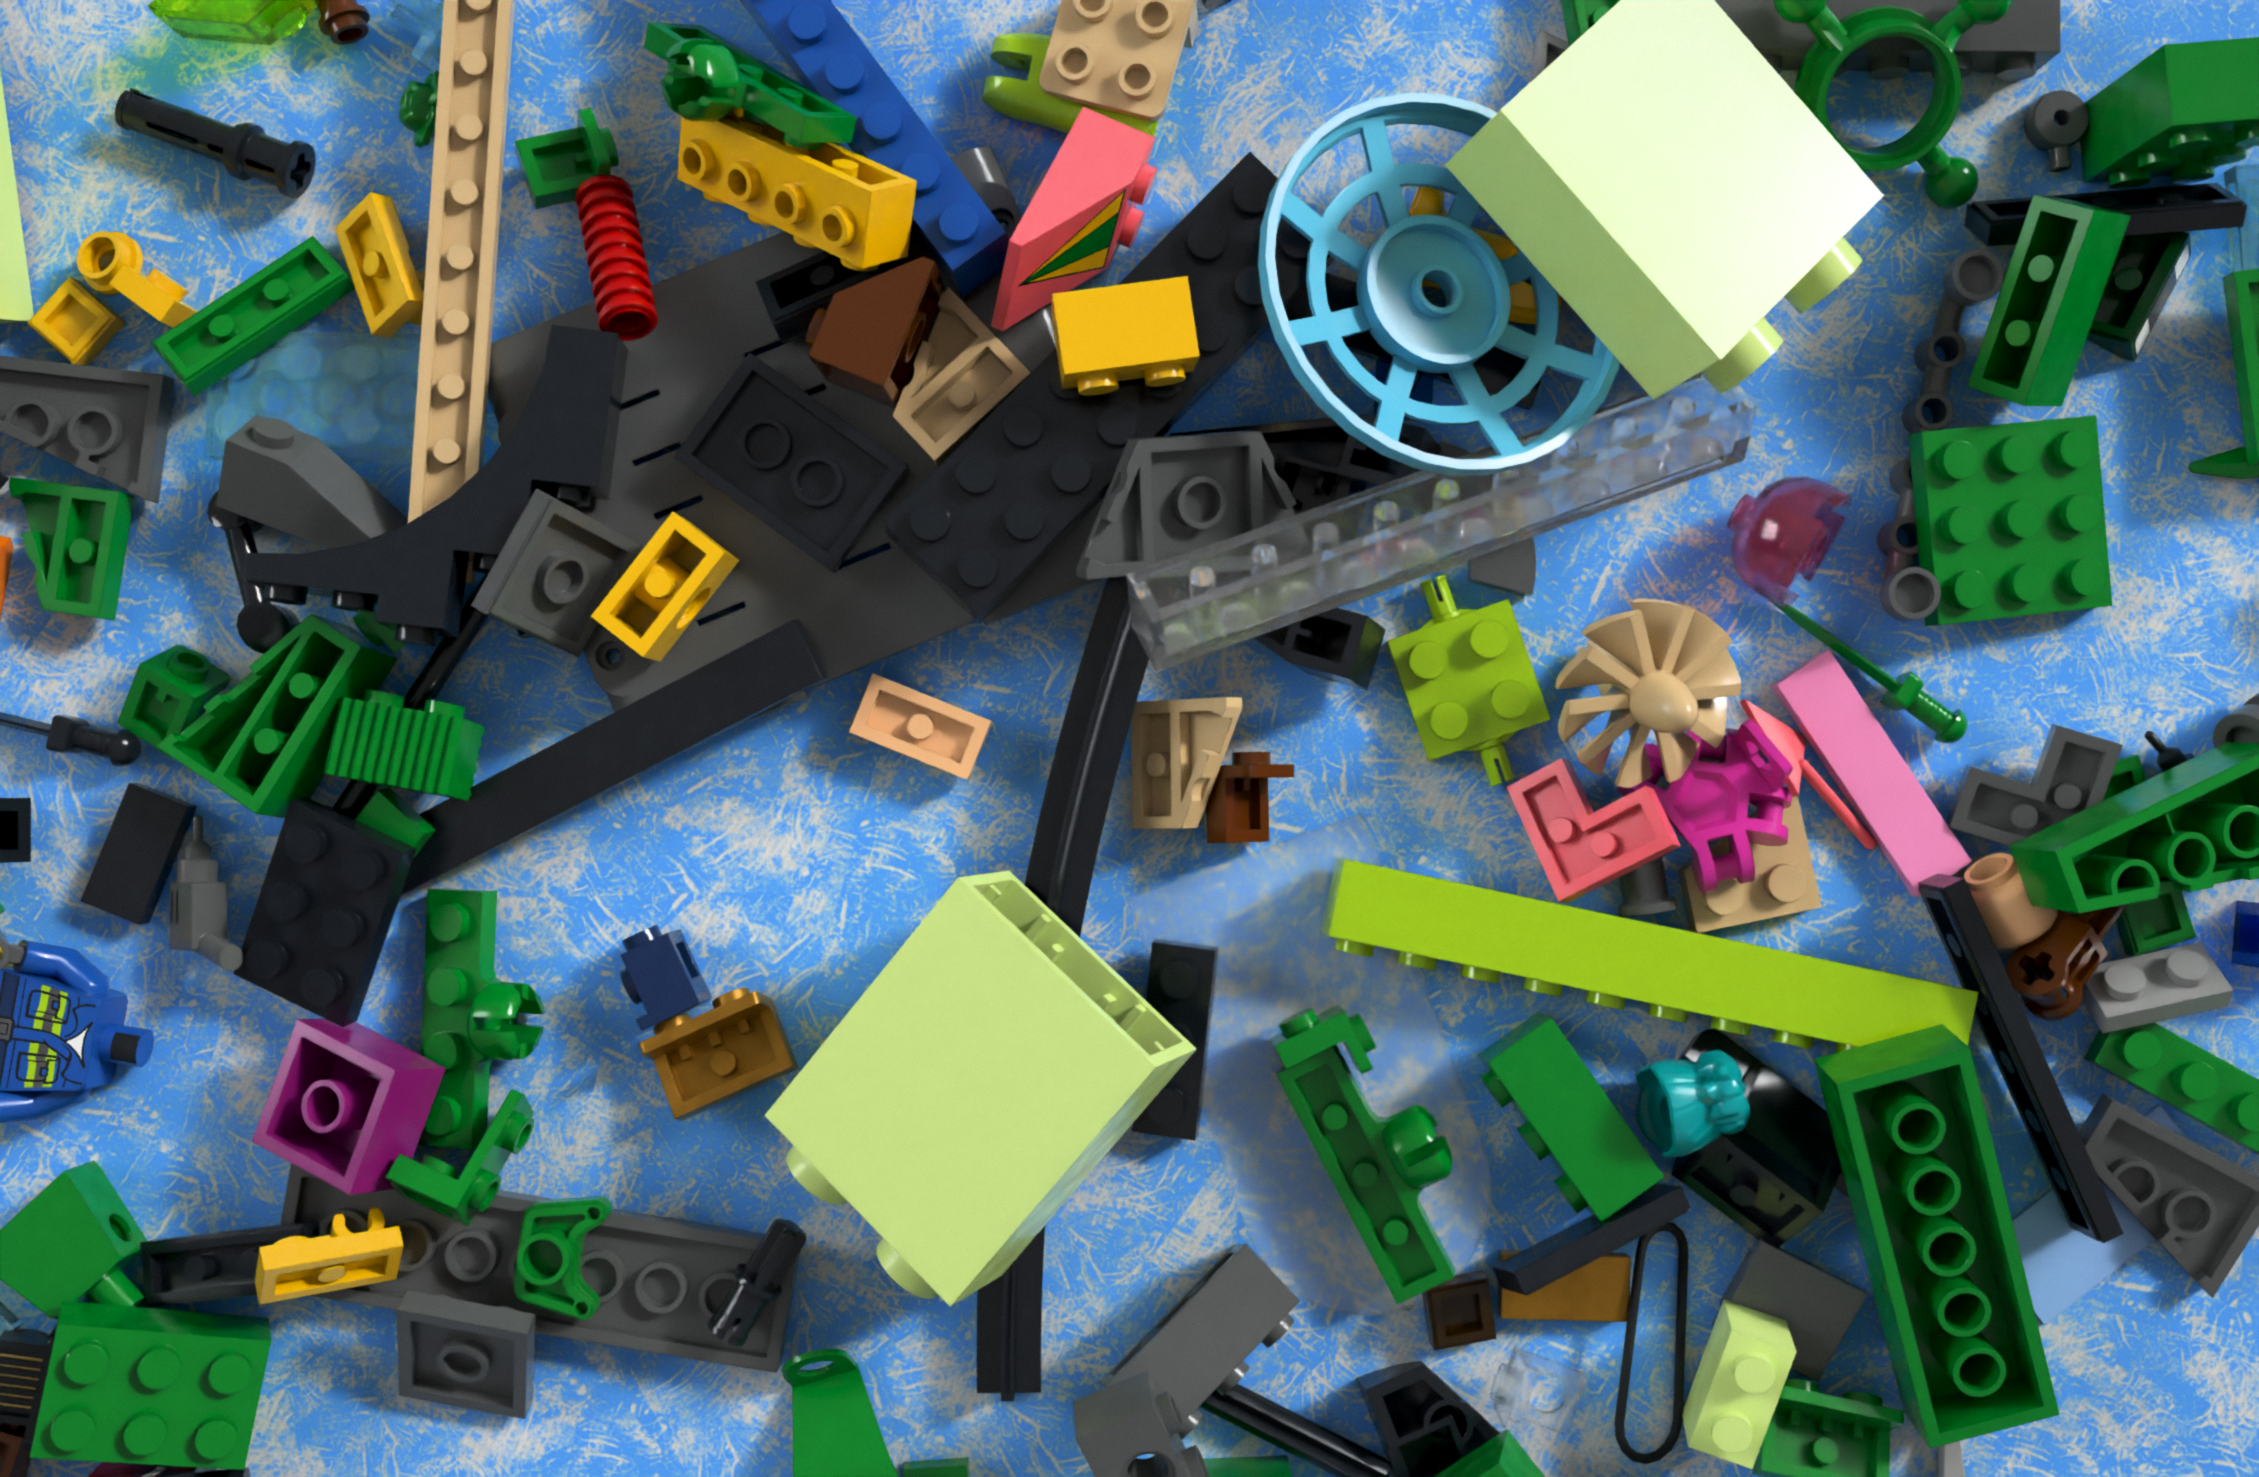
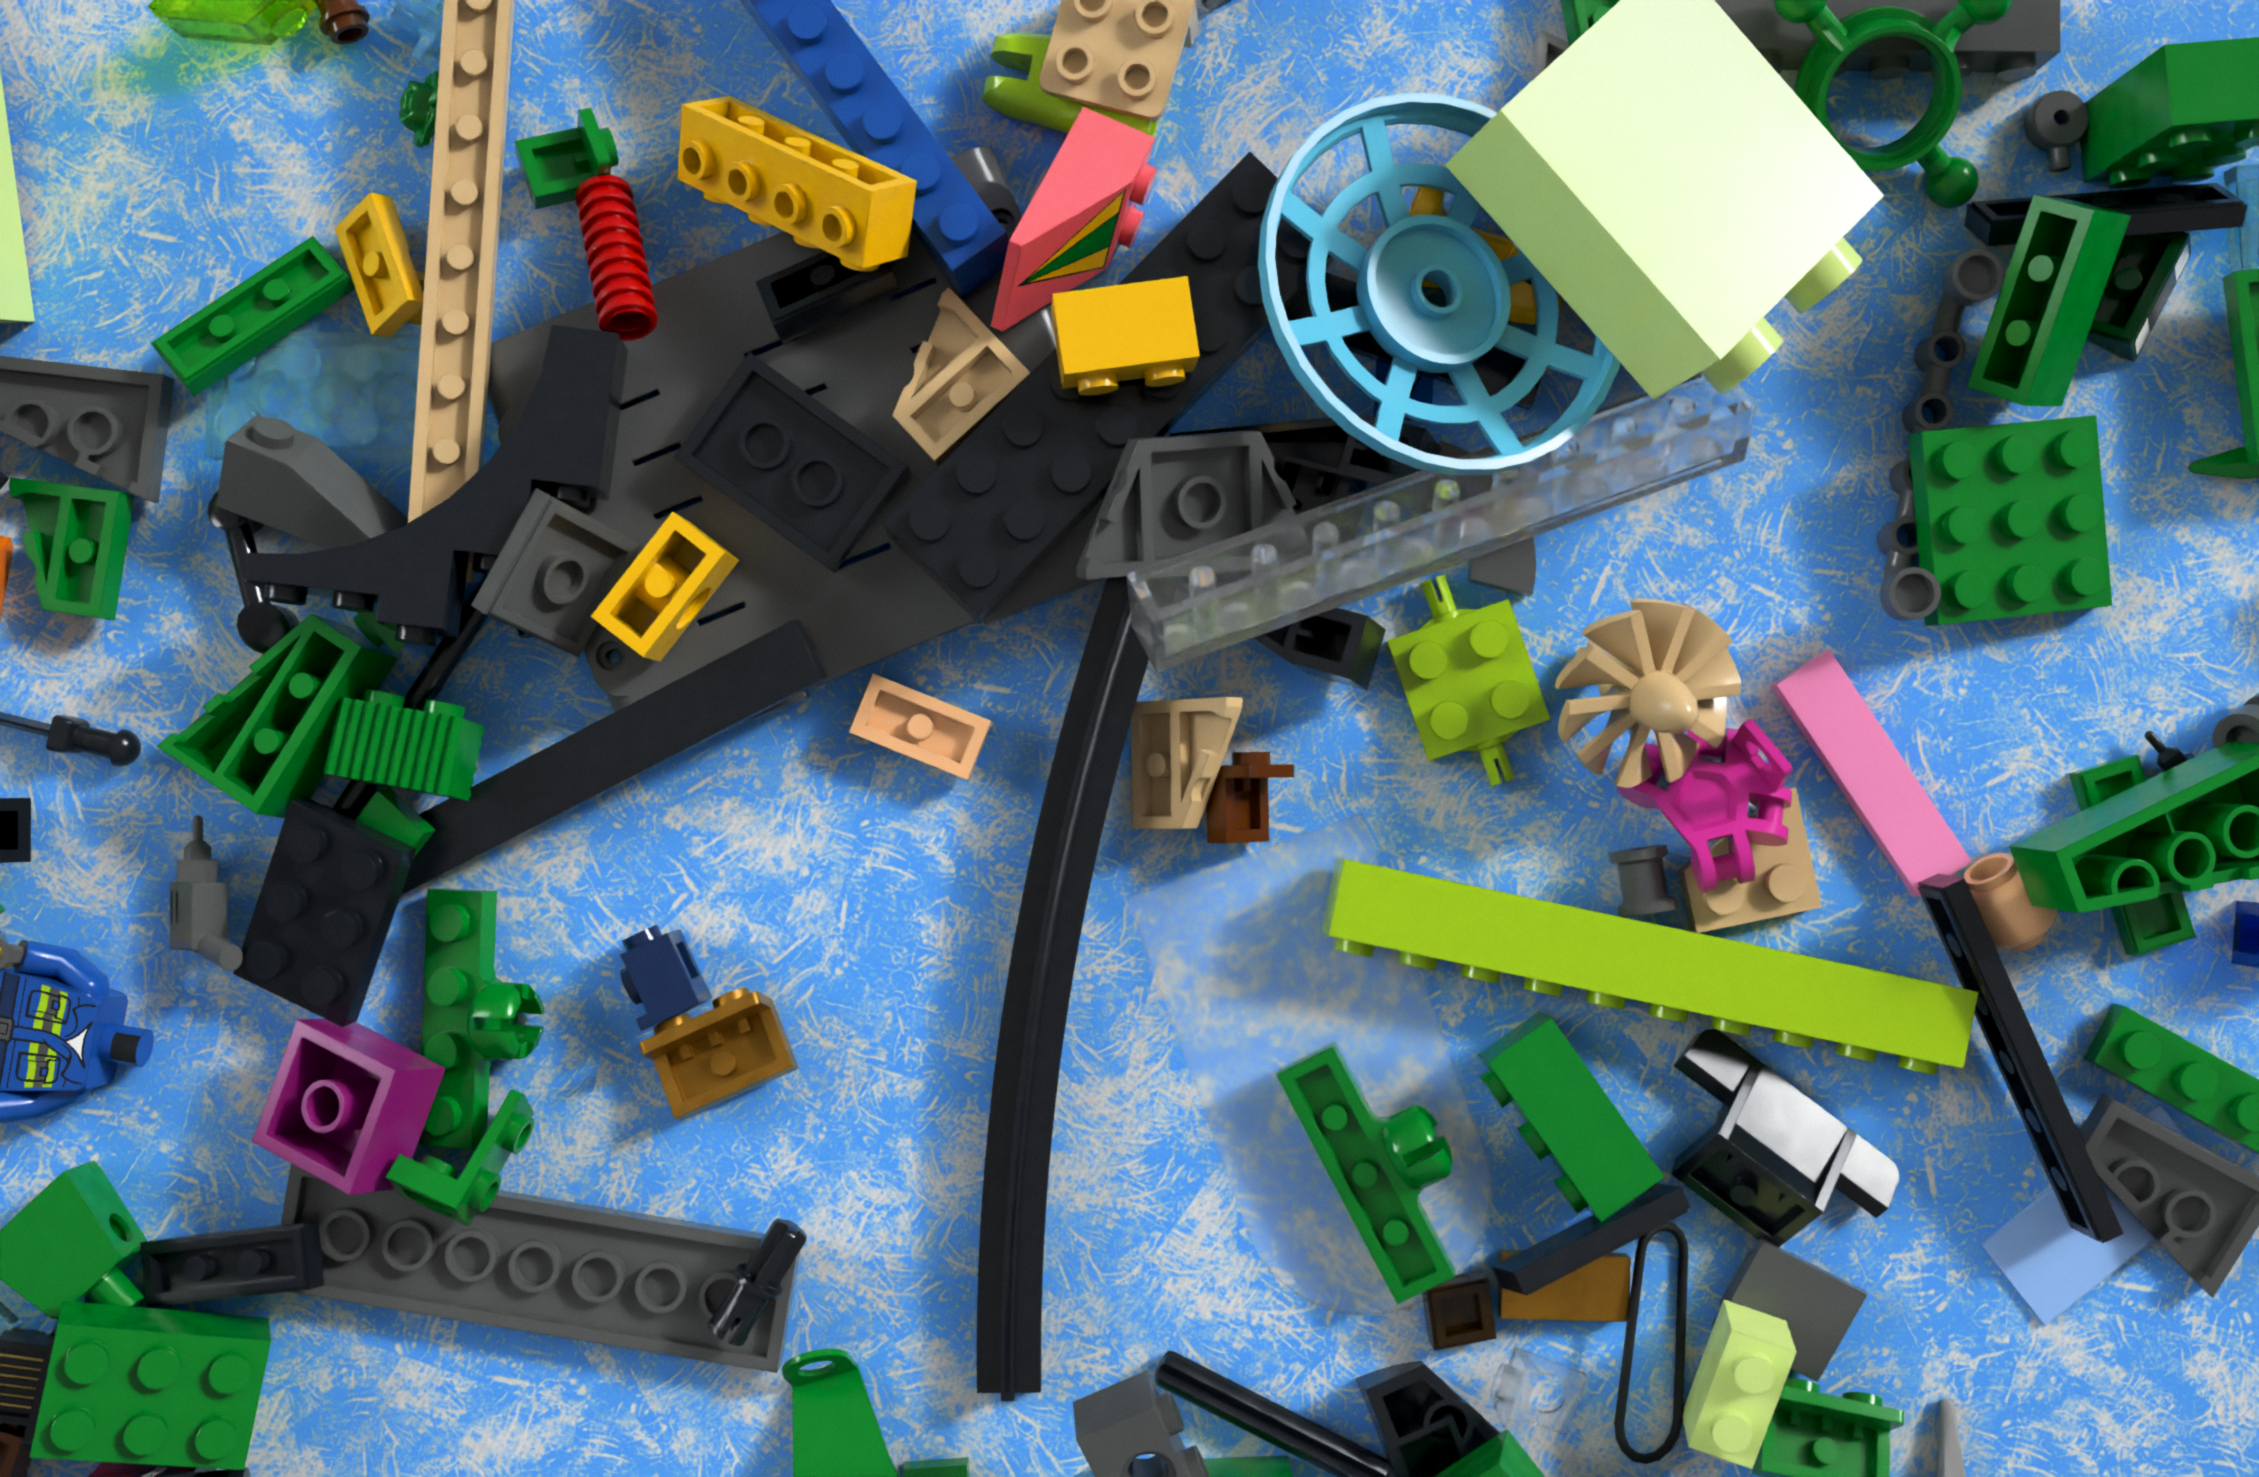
yellow tile [27,276,126,366] -> none
yellow plate [76,231,143,295] -> none
black tile [81,783,197,925] -> none
yellow plate [109,264,198,328] -> none
black pin [115,88,316,199] -> none
green bracket [117,645,230,757] -> none
yellow plate [255,1208,404,1305] -> none
dark grey plate [397,1290,535,1419] -> none
green piece [514,1196,612,1320] -> none
green plate [644,22,857,151] -> none
yellowish green brick [764,870,1196,1307] -> none
reddish brown slope [805,256,946,408] -> none
dark grey brick [1099,1243,1300,1440] -> none
black plate [1132,939,1219,1141] -> none
green bracket [1270,1005,1376,1075] -> none
coral plate [1506,758,1681,903] -> none
teal hair [1635,1050,1750,1158] -> none
clear pink cylinder [1727,476,1852,609] -> none
coral piece [1740,699,1877,850] -> none
green sword [1759,589,1968,744] -> none
green brick [1814,1024,2060,1448] -> none
dark grey plate [1946,724,2123,846] -> none
reddish brown connector [2006,904,2129,1021] -> none
light grey plate [2083,942,2233,1033] -> none

